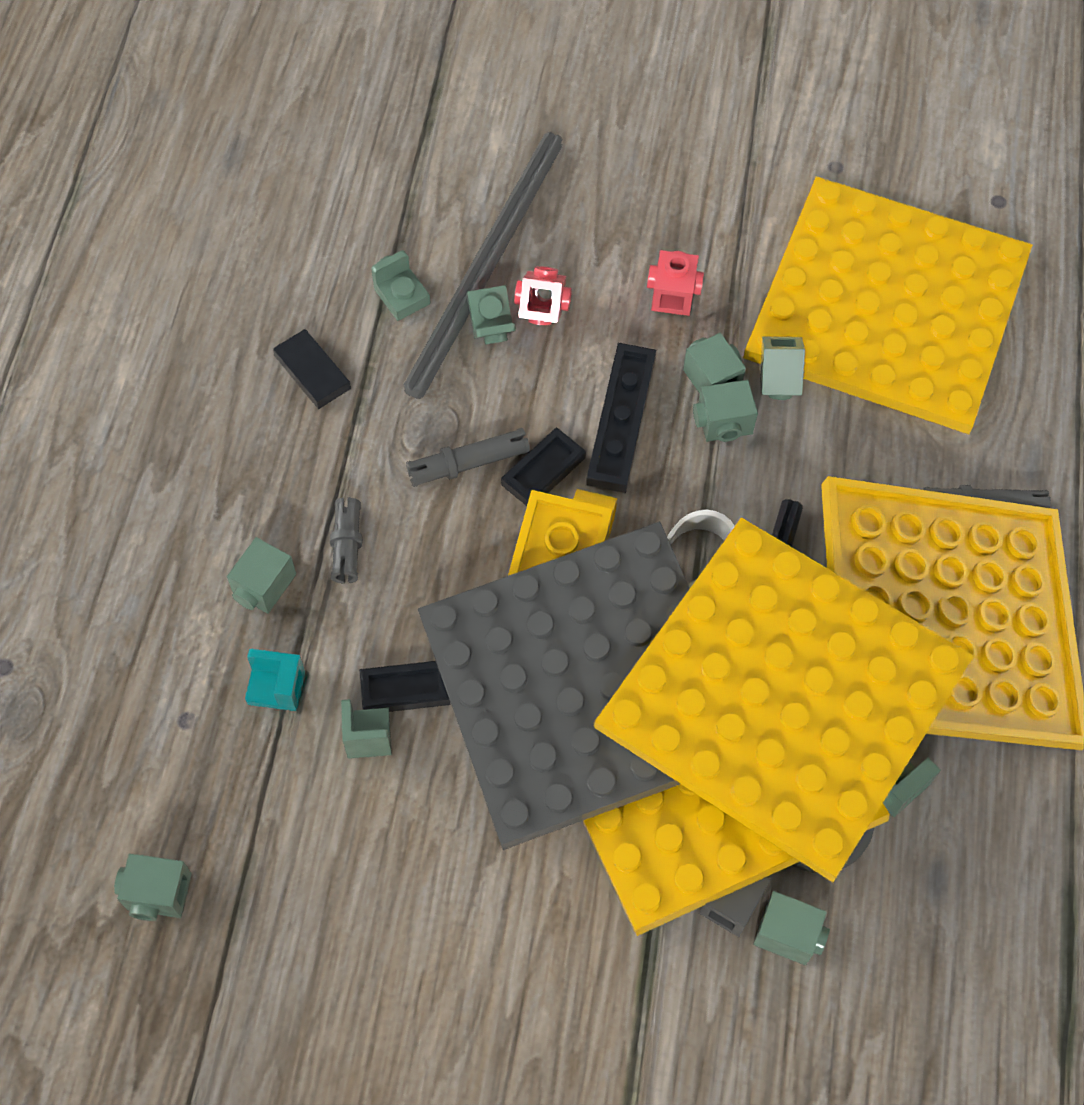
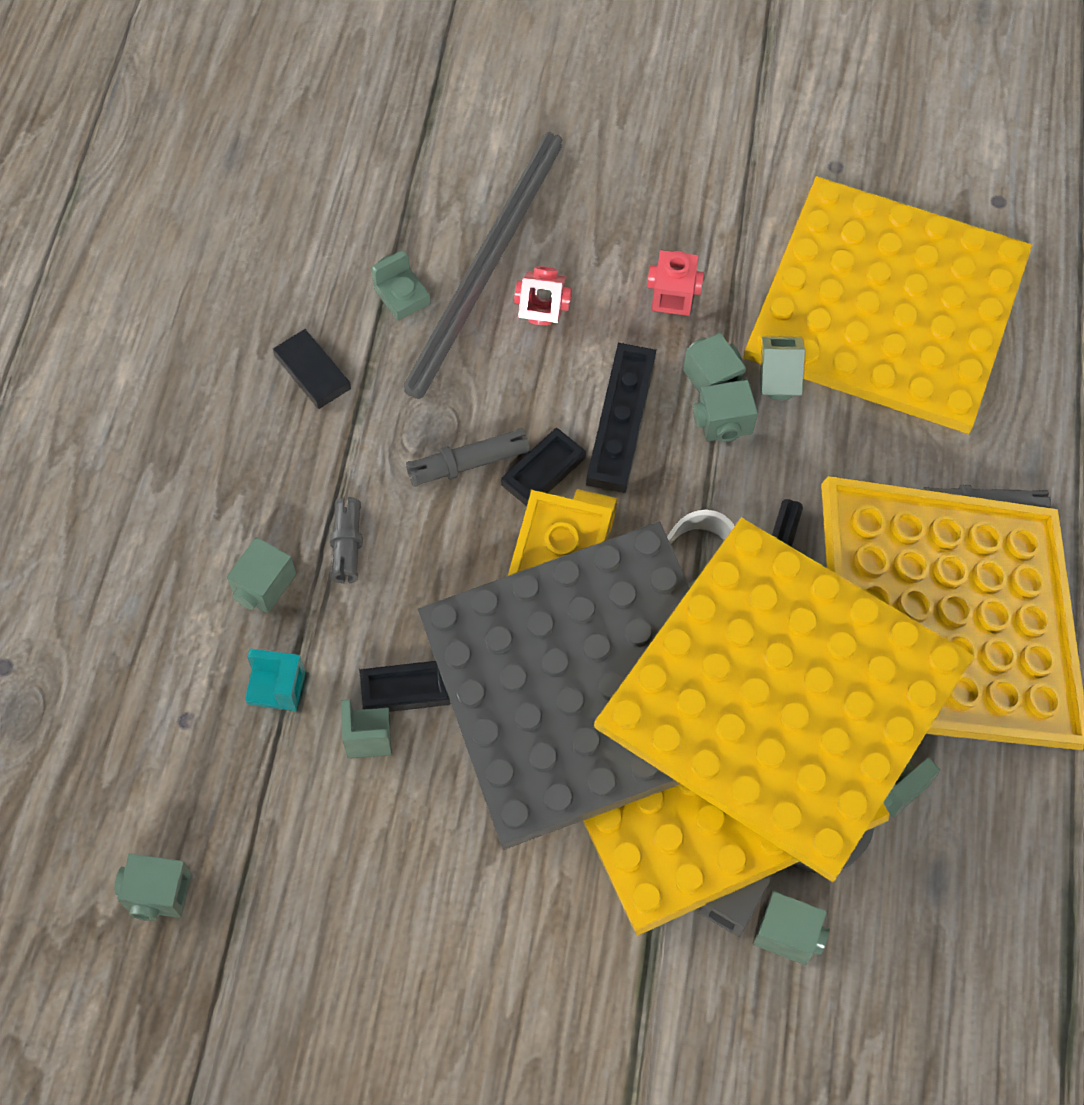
sand green bracket [466,285,516,345] -> none

